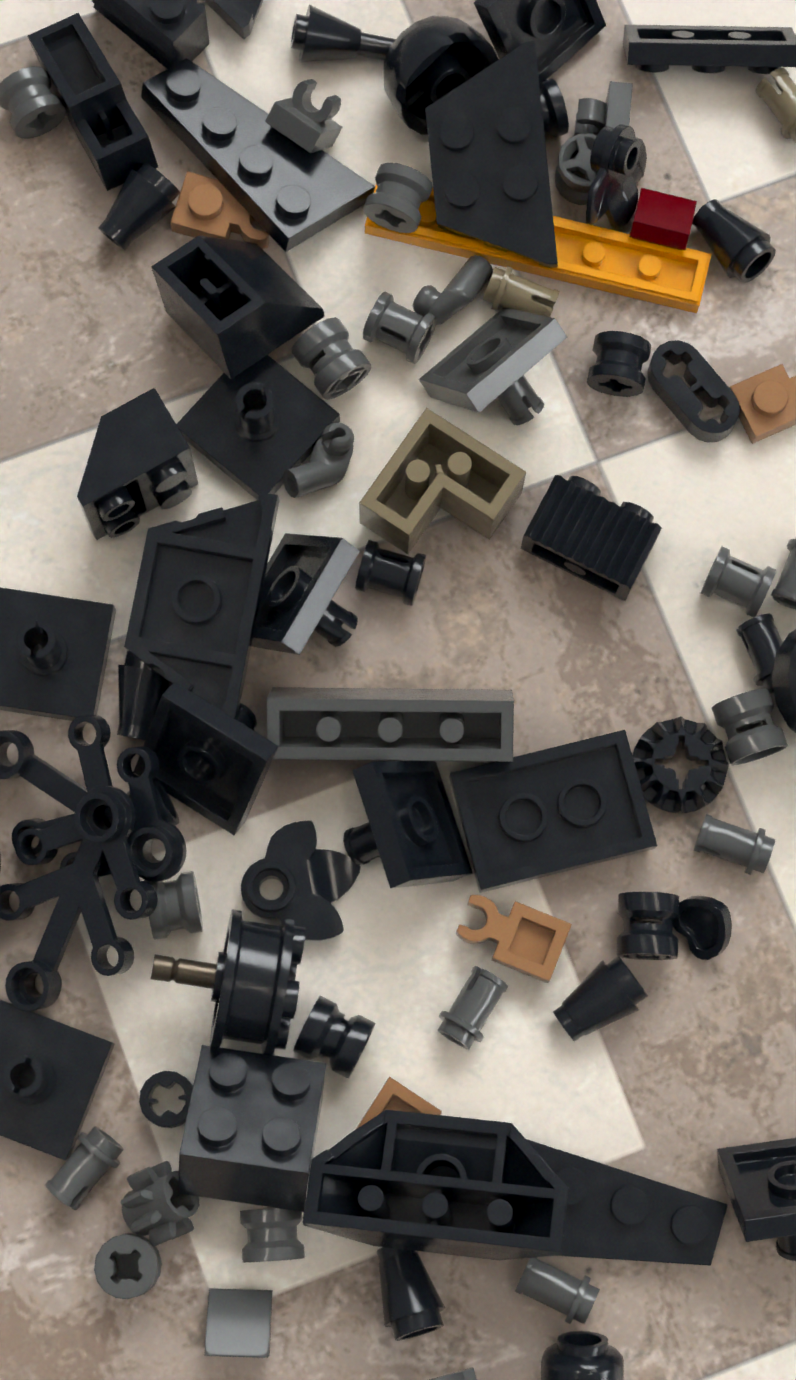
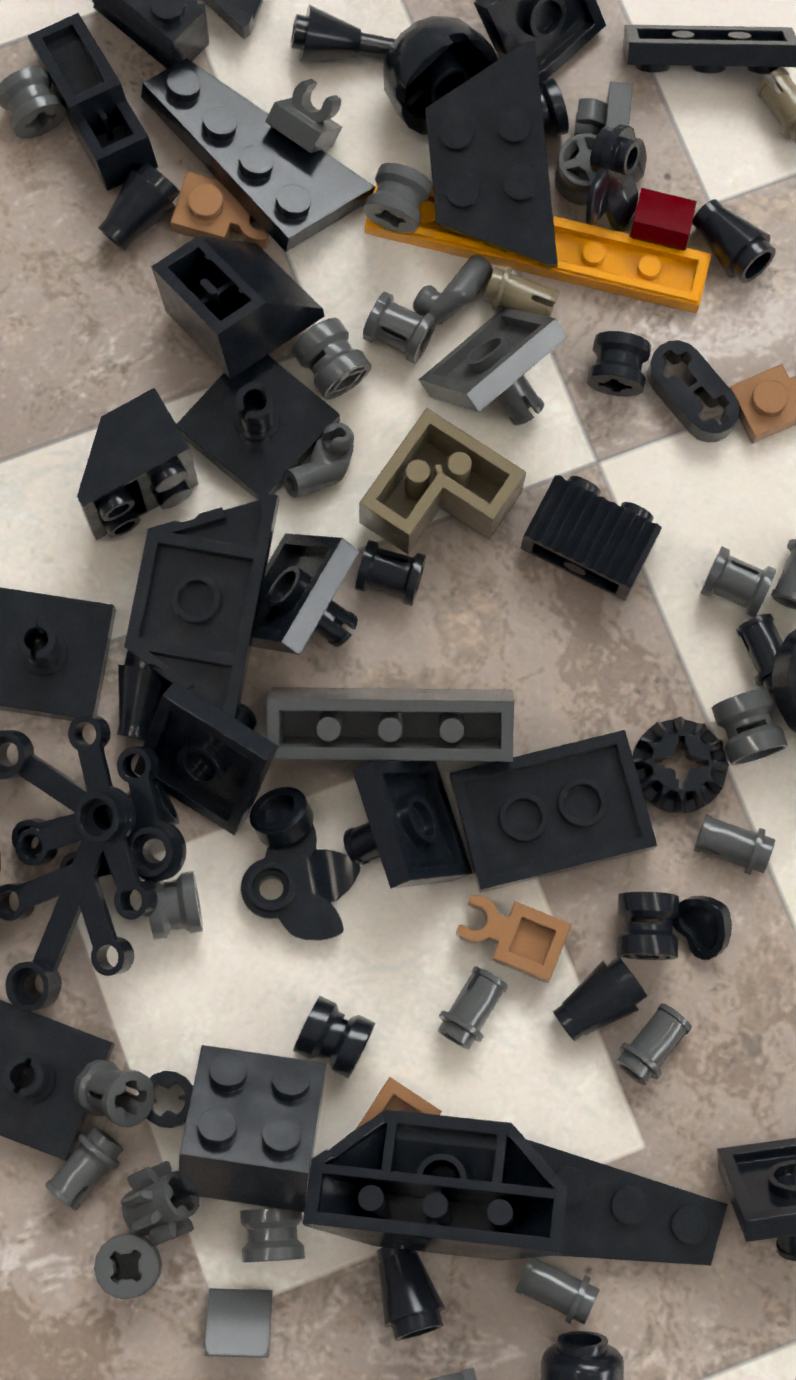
black wheel [151,909,306,1055] -> none
none -> dark grey bush [74,1059,155,1127]
none -> black tile [249,787,314,847]
none -> dark grey pin [616,1003,692,1085]

